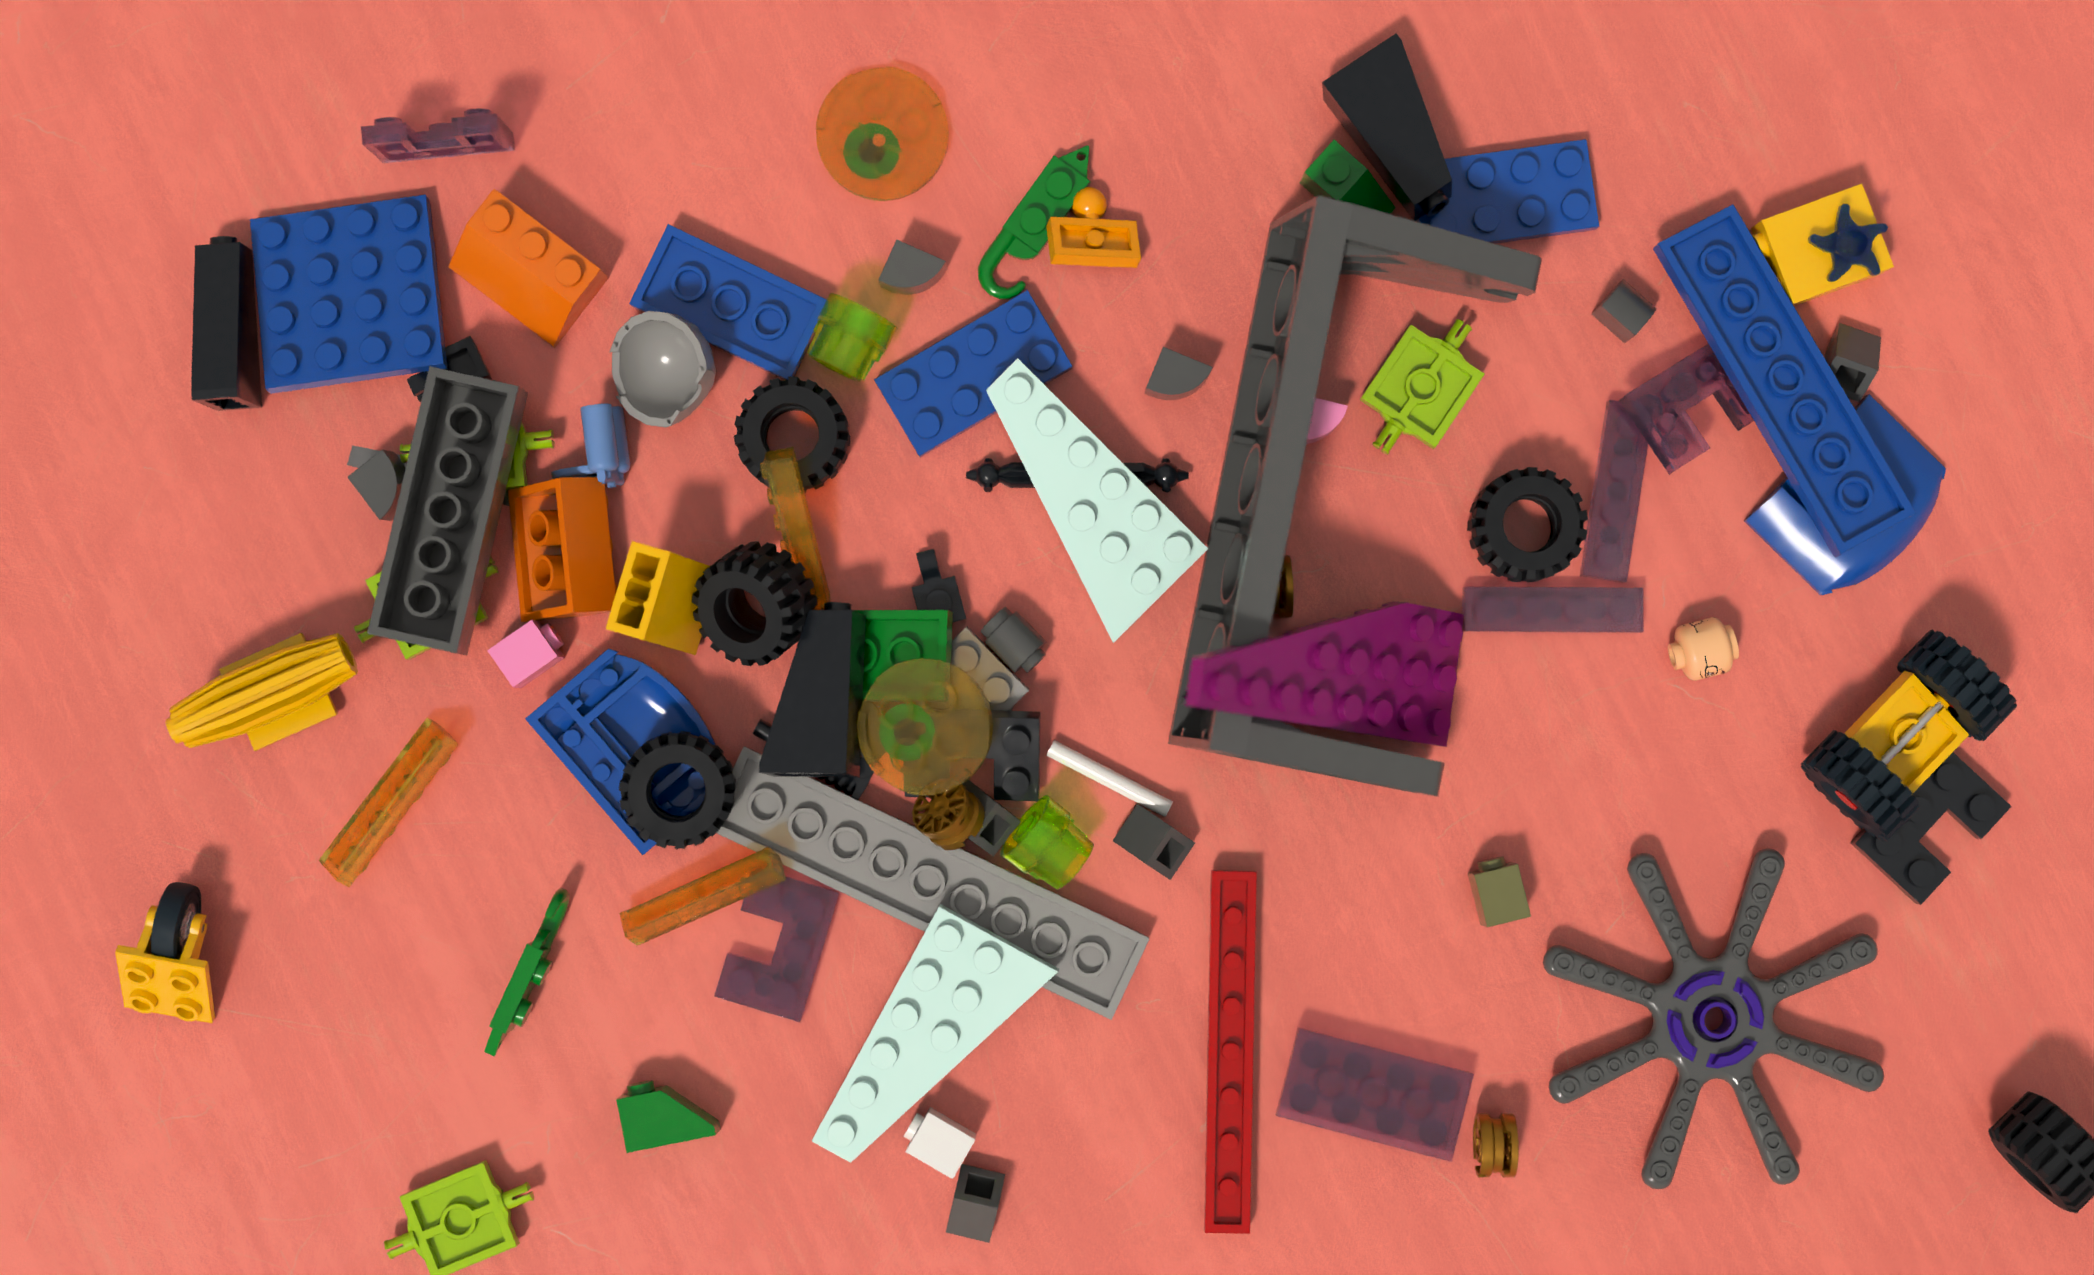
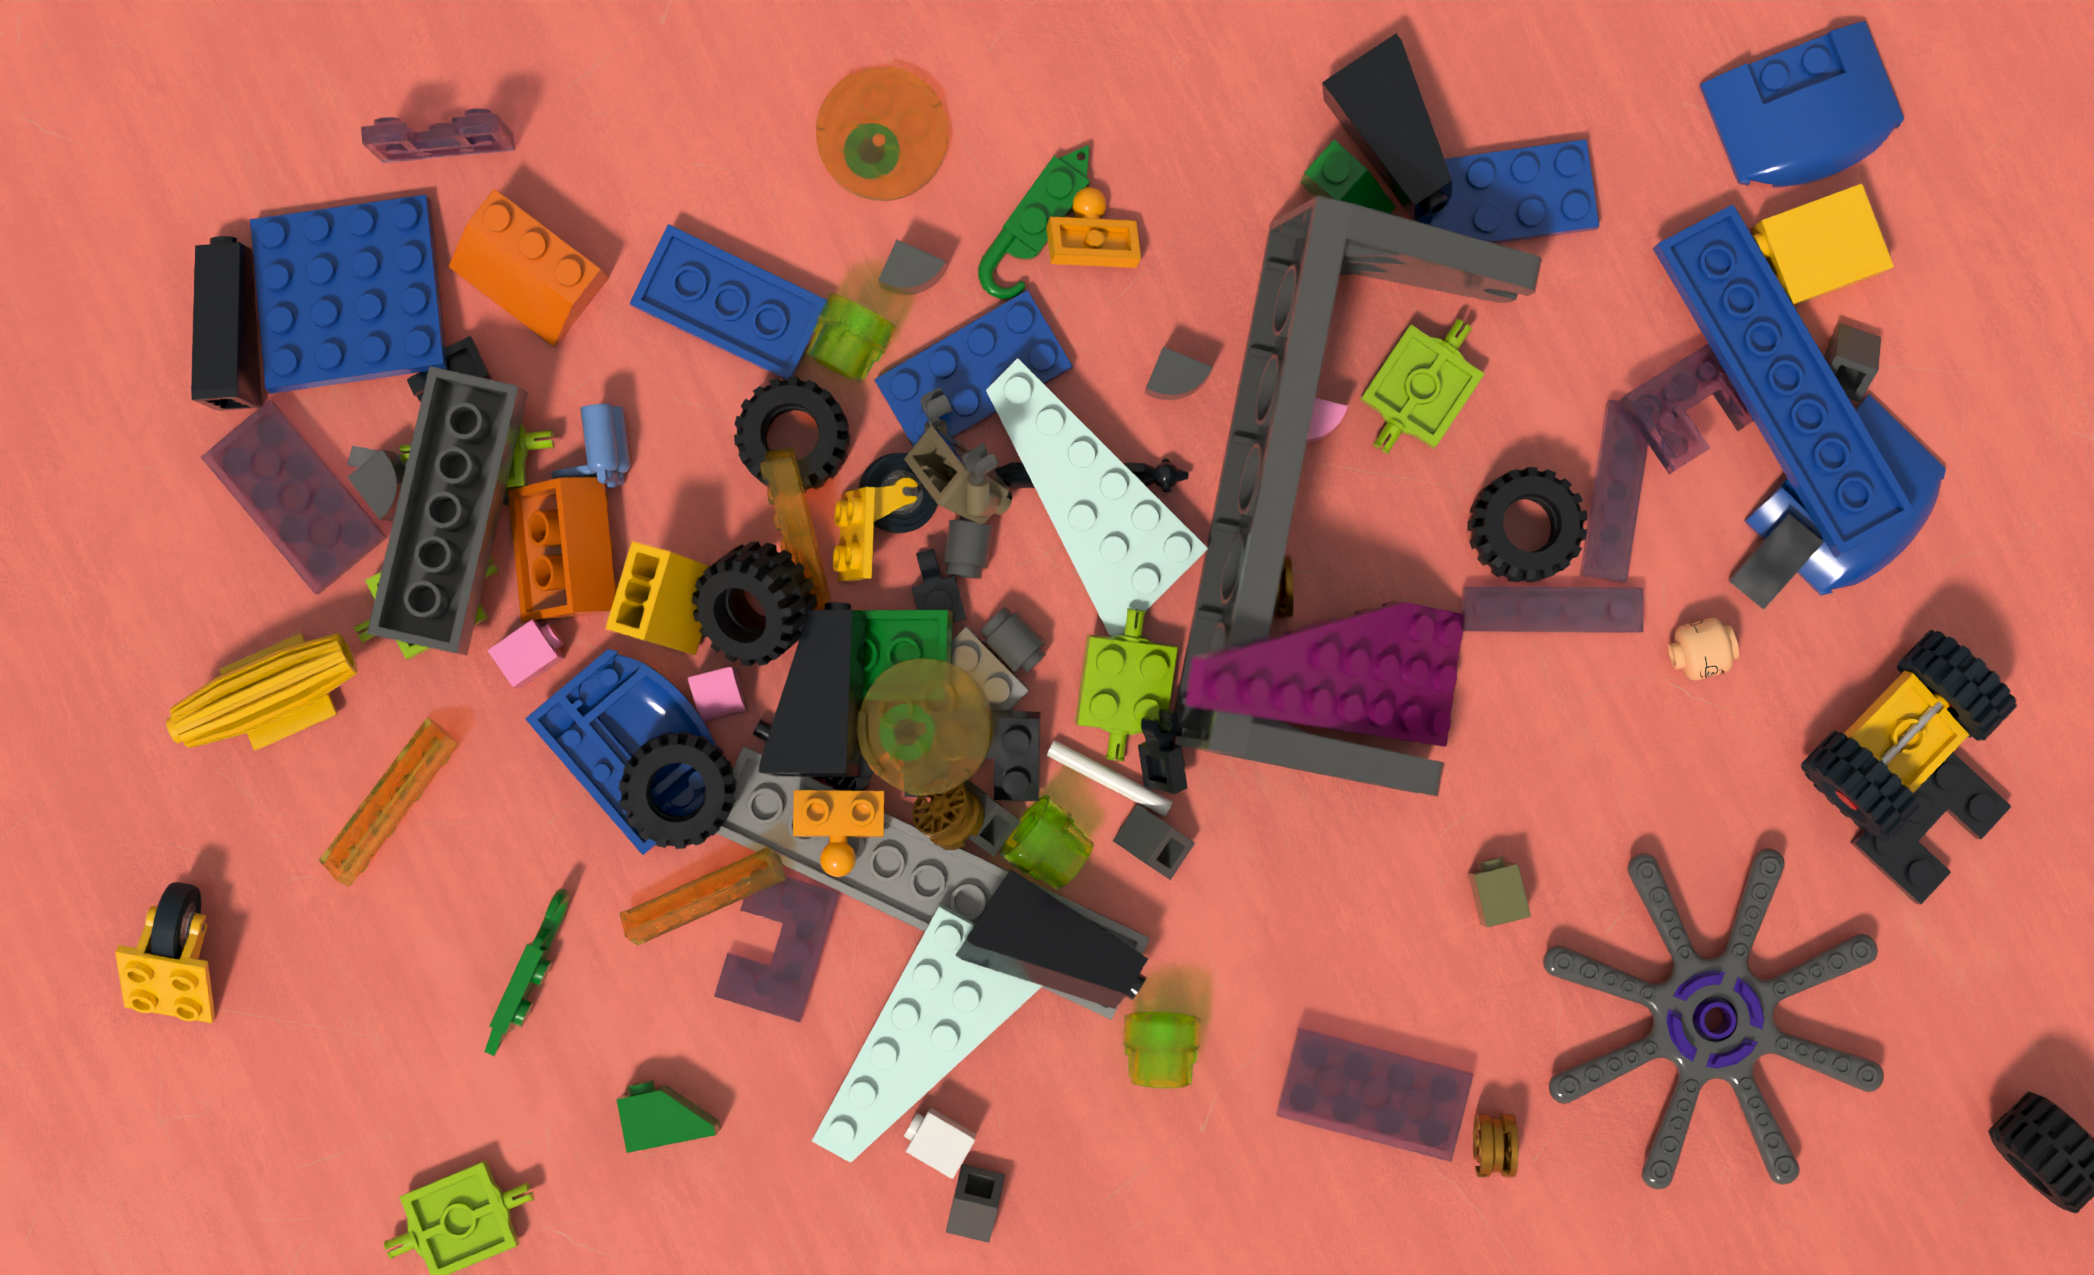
light grey cylinder [610,311,716,427] -> none
red plate [1204,870,1257,1234] -> none
dark grey brick [1592,279,1657,343] -> none
clear blue animal [1808,204,1888,282] -> none
none -> plate [201,400,387,594]
none -> bright pink brick [688,666,748,722]
none -> light orange plate [793,790,884,877]
none -> yellow plate [833,453,938,582]
none -> dark tan torso [904,388,1012,524]
none -> dark grey brick [943,515,993,579]
none -> black slope [955,869,1148,1009]
none -> lime plate [1075,608,1178,761]
none -> clear neon green piece [1123,1012,1201,1088]
none -> black plate [1138,709,1188,794]
none -> blue slope [1699,21,1904,188]
none -> black tile [1729,511,1824,609]

